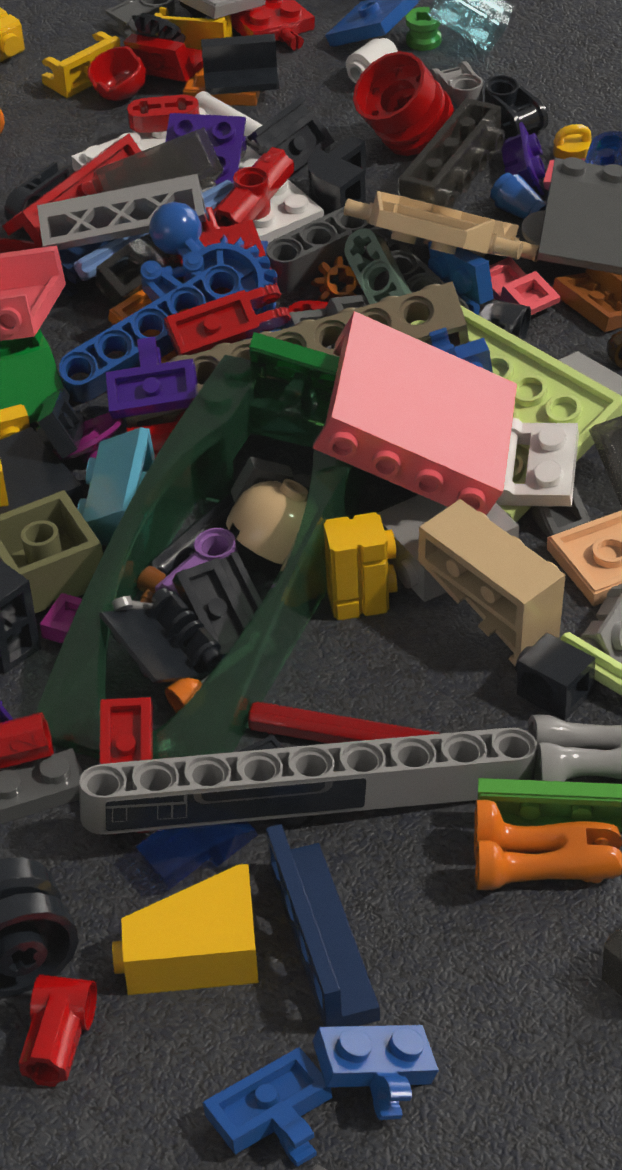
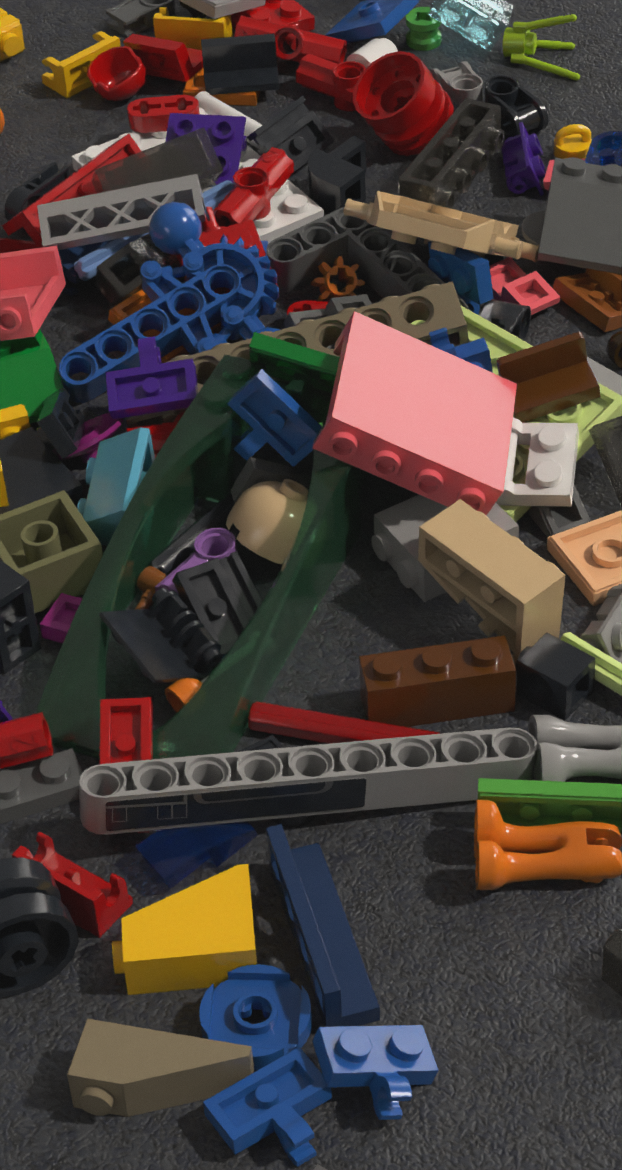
red piece [18,974,97,1087] -> none
light grey hinge [112,596,154,611] -> none
black gear [128,13,186,43] -> none
red hinge [164,284,291,356] -> none
yellow brick [323,512,397,620] -> none
sand green beam [344,228,412,304] -> none
blue cone [490,173,546,220] -> none
none -> red hinge [12,832,133,938]
none -> dark tan slope [67,1019,254,1117]
none -> blue plate [199,964,312,1070]
none -> blue plate [228,369,323,467]
none -> red piece [234,16,347,64]
none -> red piece [296,53,366,111]
none -> reddish brown brick [359,635,516,727]
none -> reddish brown panel [497,332,601,423]
none -> lime plant [502,14,580,81]

